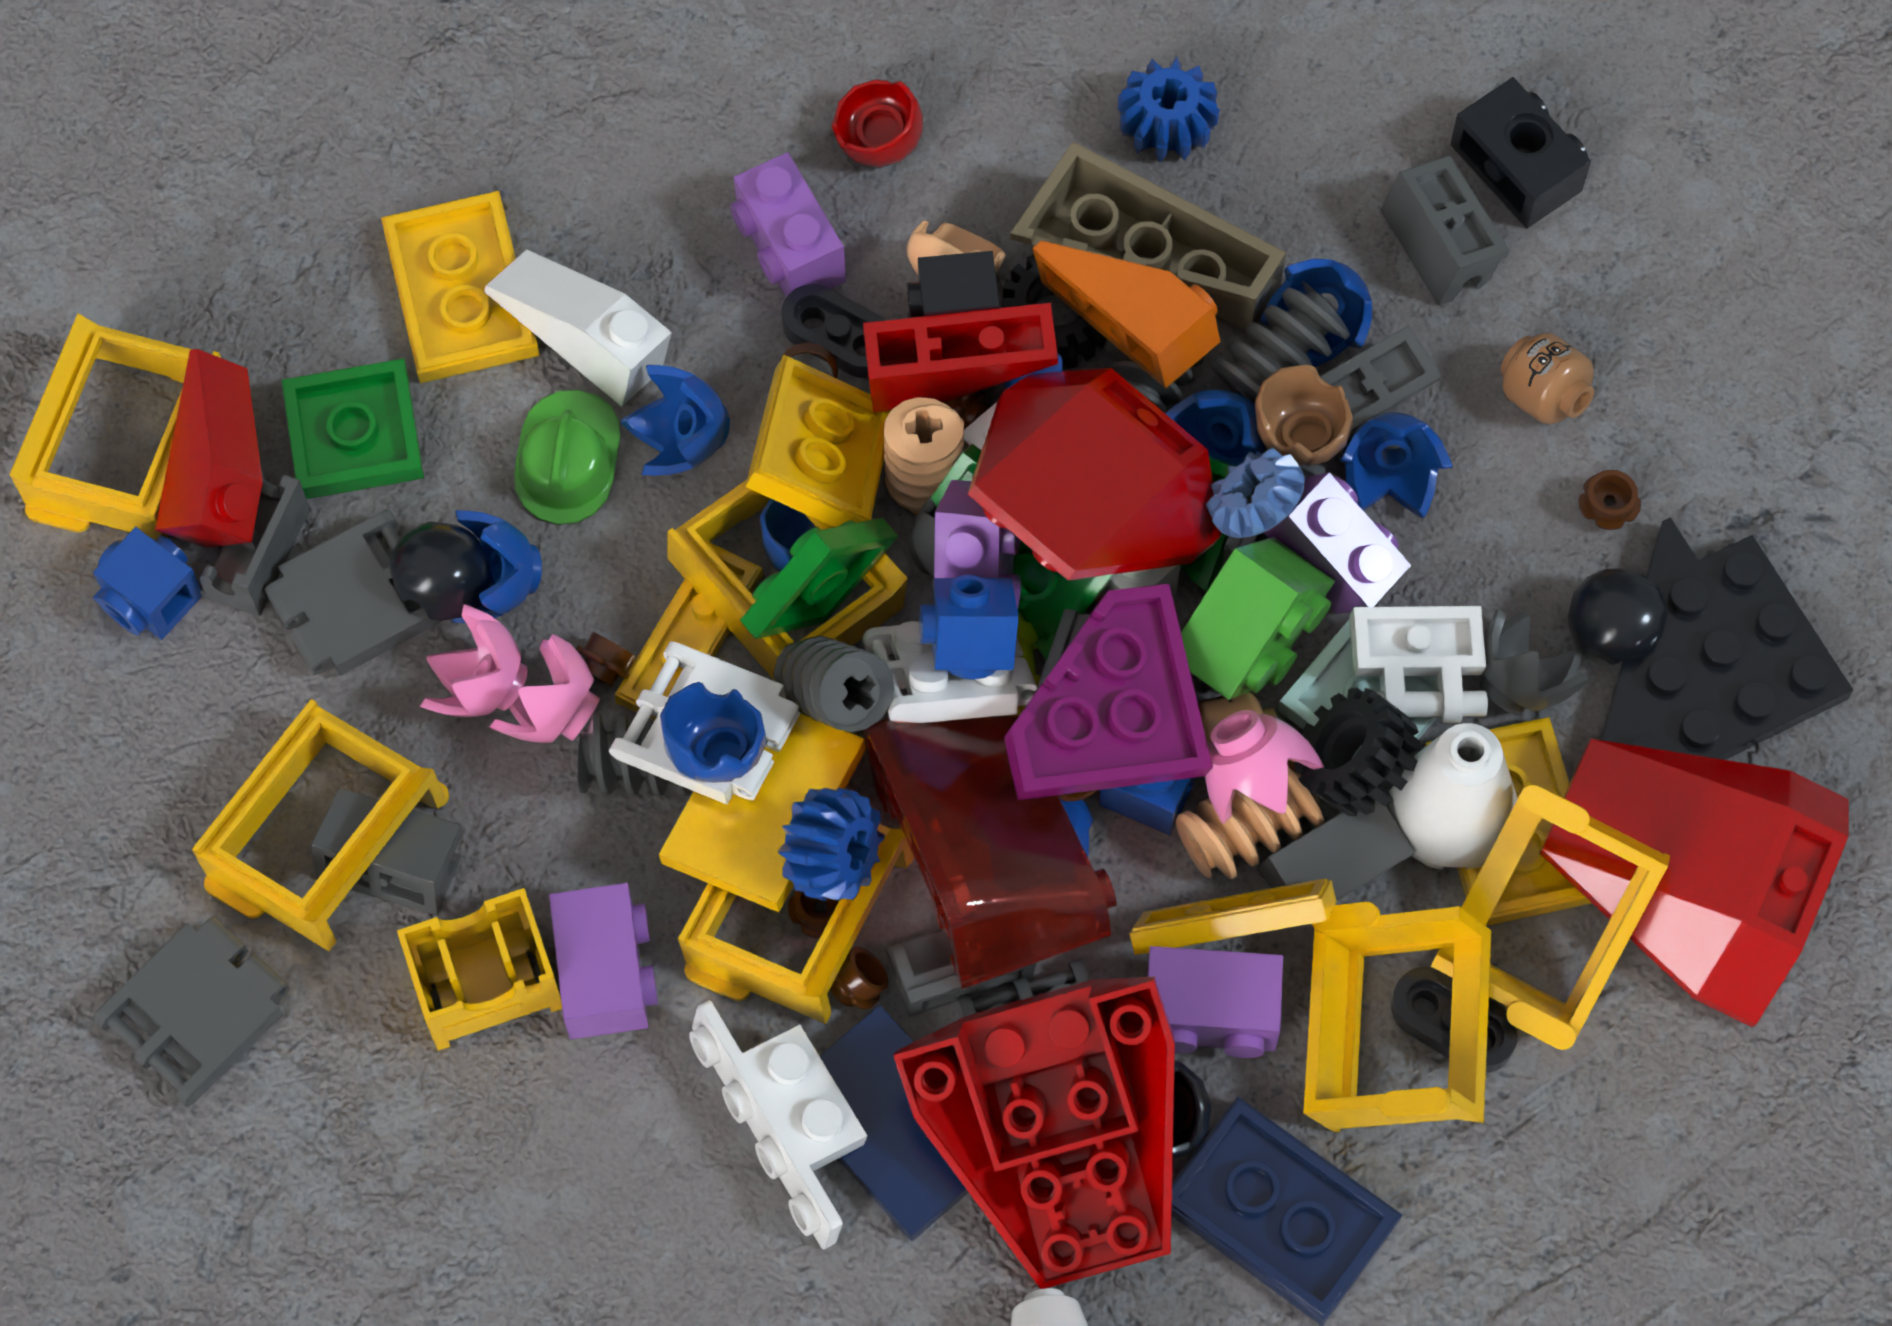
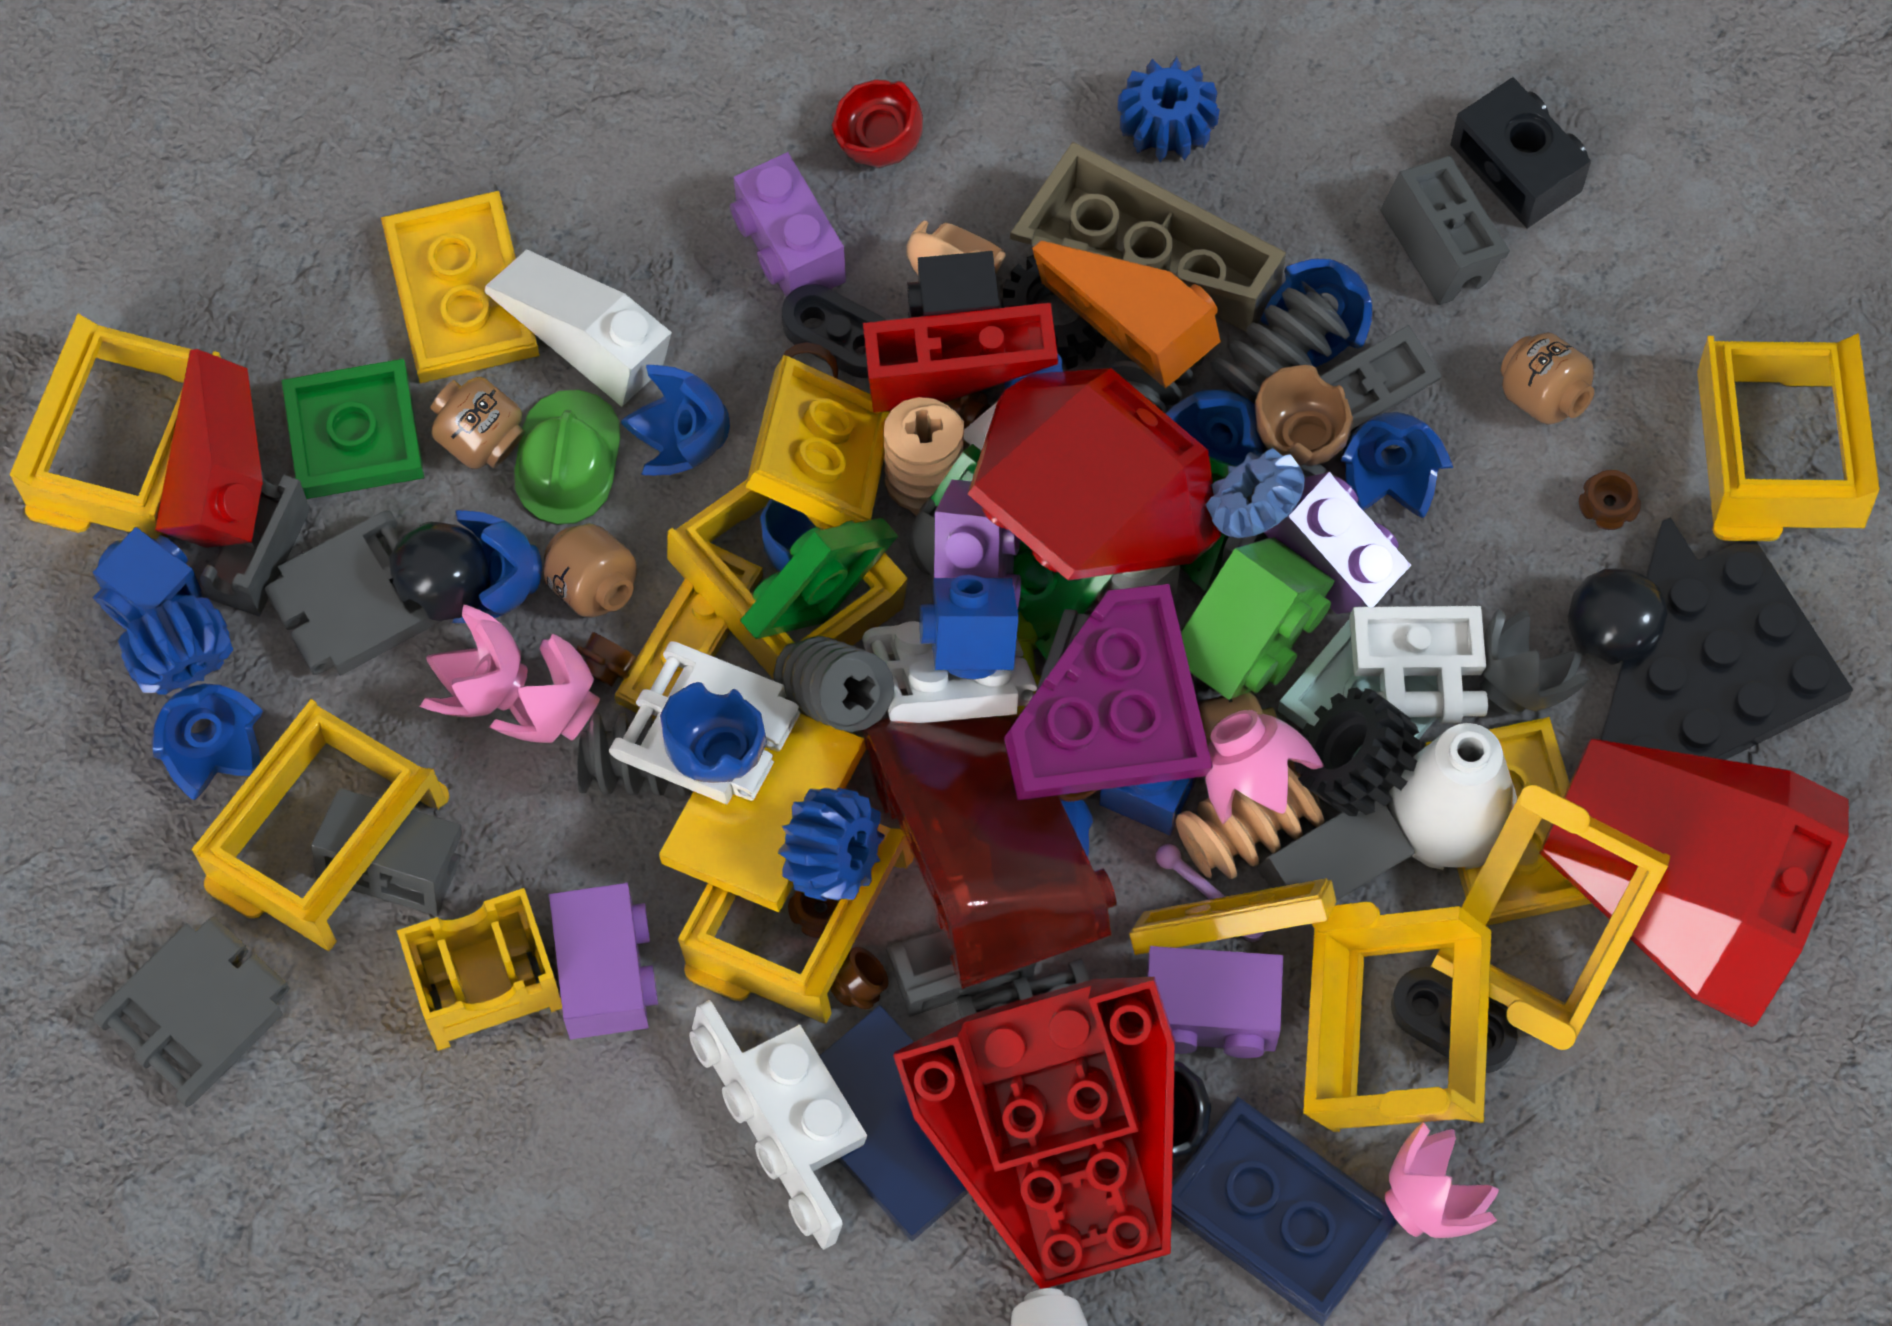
none -> blue gear [118,595,233,695]
none -> blue piece [152,684,263,800]
none -> medium nougat head [430,377,525,469]
none -> medium nougat head [543,523,637,618]
none -> lavender hinge [1156,844,1265,942]
none -> bright pink piece [1384,1122,1499,1238]
none -> yellow piece [1697,333,1880,541]

